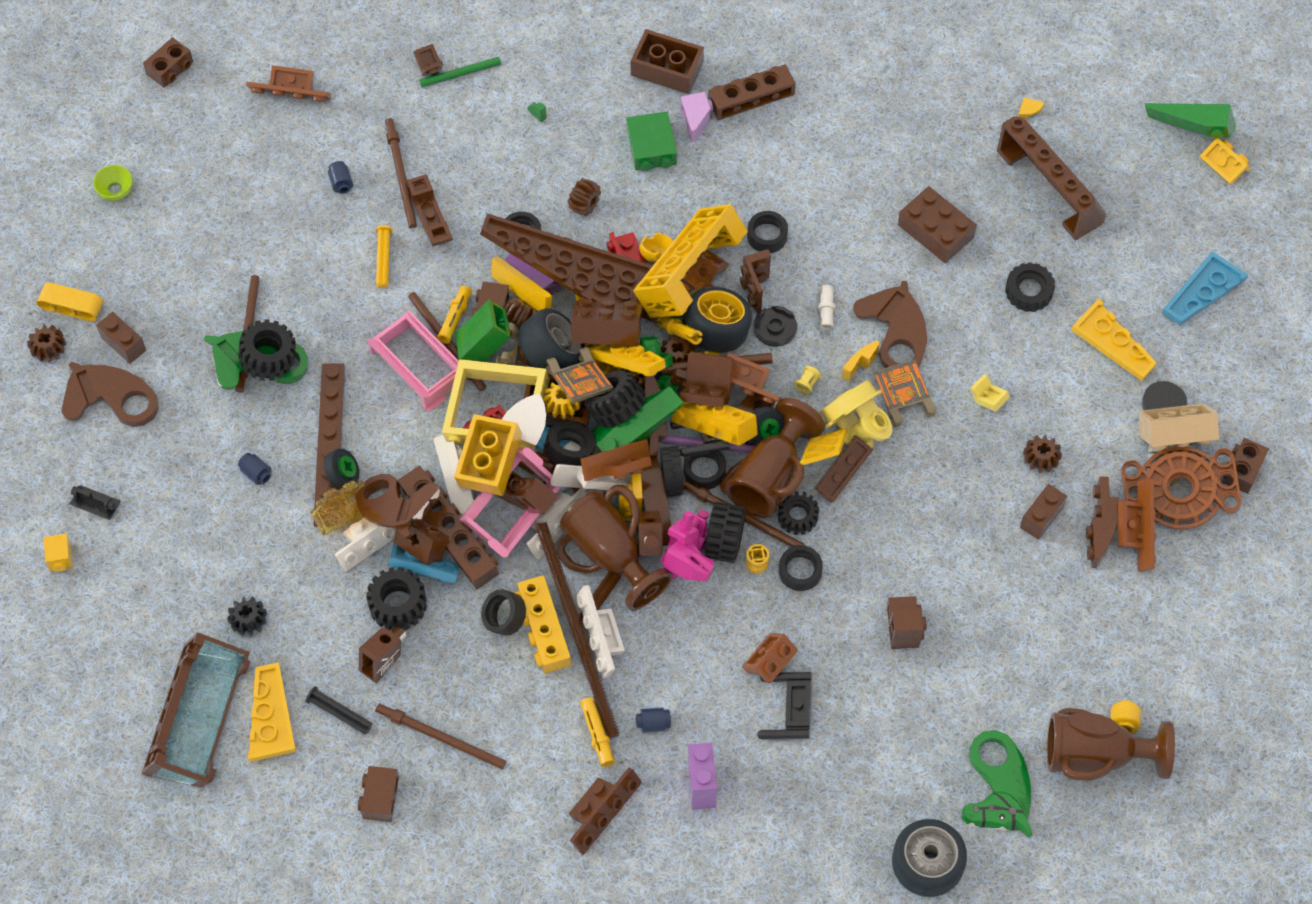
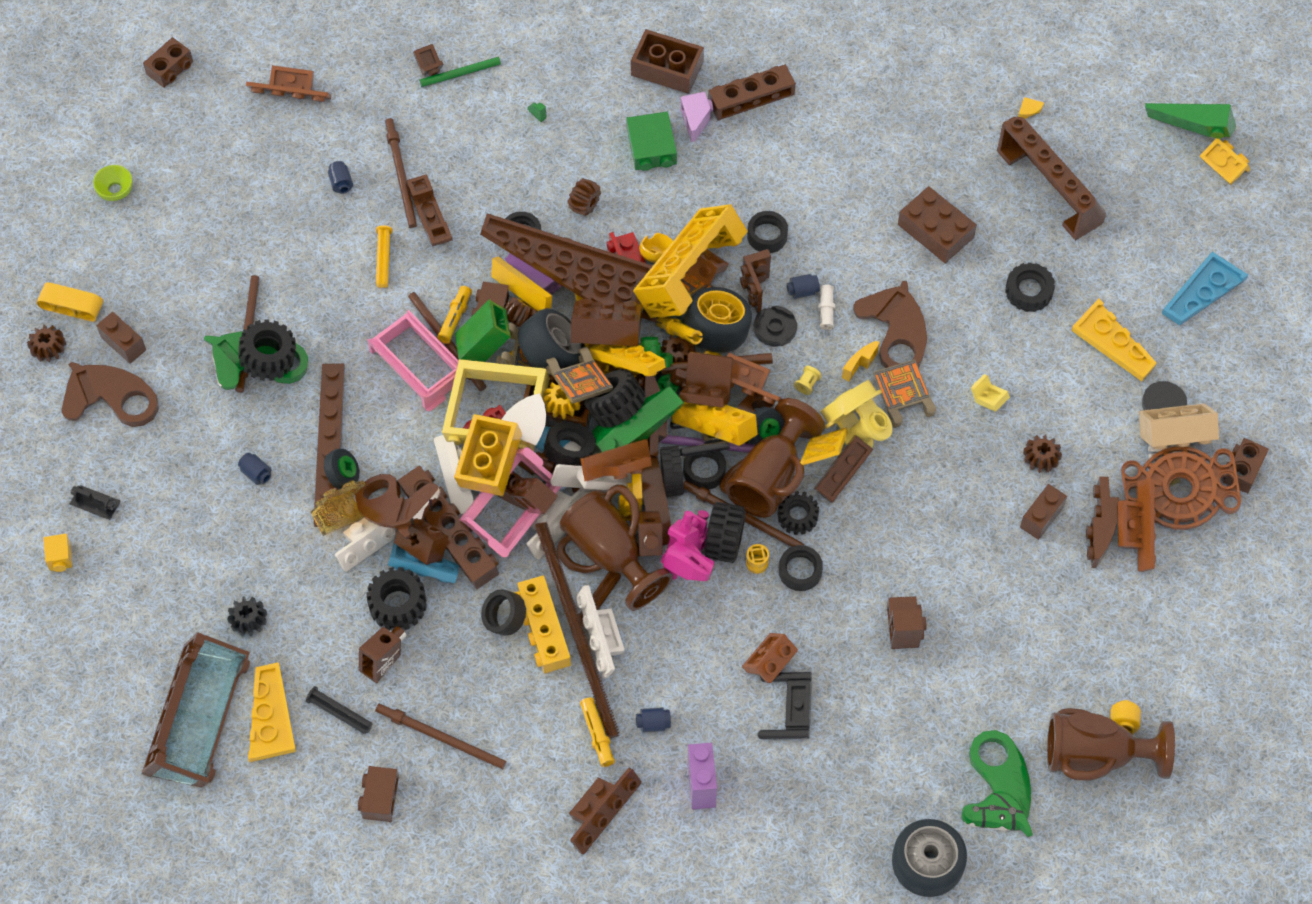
none -> dark blue brick [786,274,820,299]

